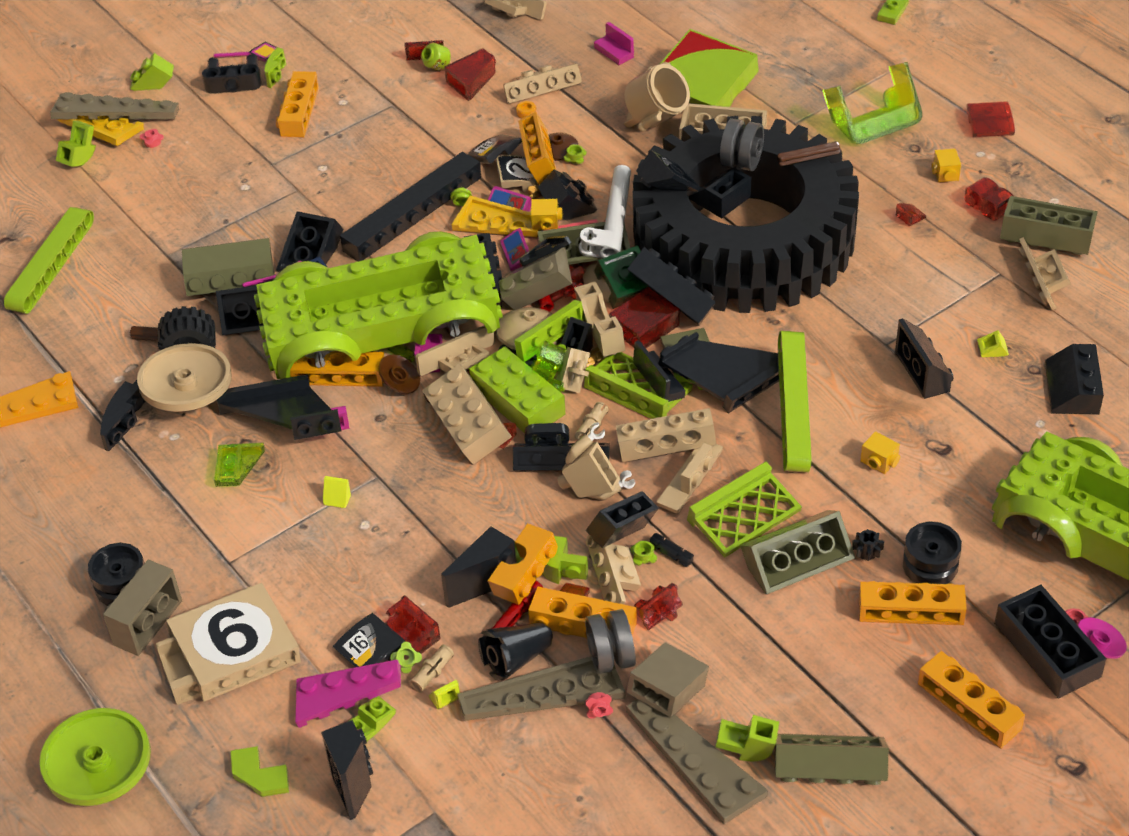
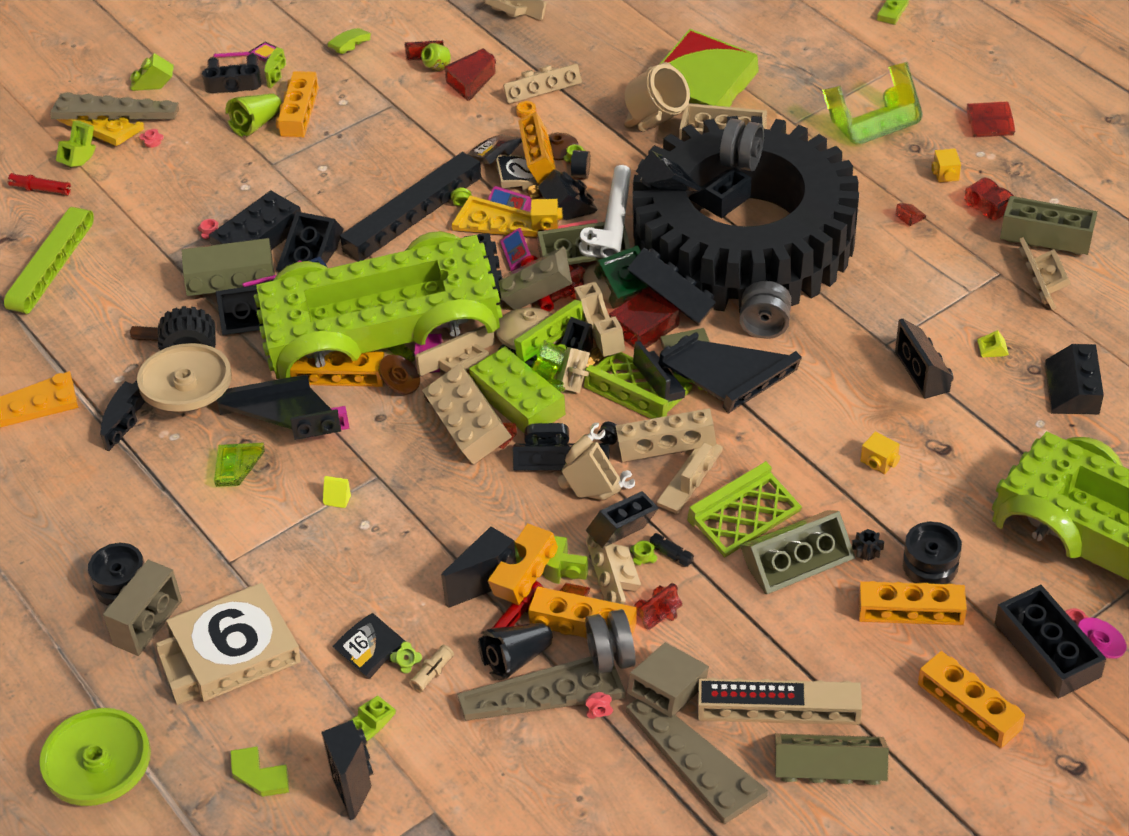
dark pink wing [295,659,401,728] -> none
clear red hinge [385,595,441,654] -> none
neon yellow slope [429,680,460,710] -> none
black tile [519,236,572,266] -> none
tan pin [575,402,609,440] -> none
dark pink panel [594,22,634,65] -> none
lime brick [715,715,779,762] -> none
reddish brown axle [777,141,840,166] -> none
lime beam [778,331,811,473] -> none
none -> red pin [8,173,71,196]
none -> coral plate [198,219,219,239]
none -> black brick [209,190,301,250]
none -> lime cone [225,94,282,137]
none -> lime slope [328,28,371,53]
none -> black piece [571,150,591,178]
none -> black bush [597,421,618,445]
none -> tan brick [698,678,862,725]
none -> flat silver wheel [740,281,791,339]

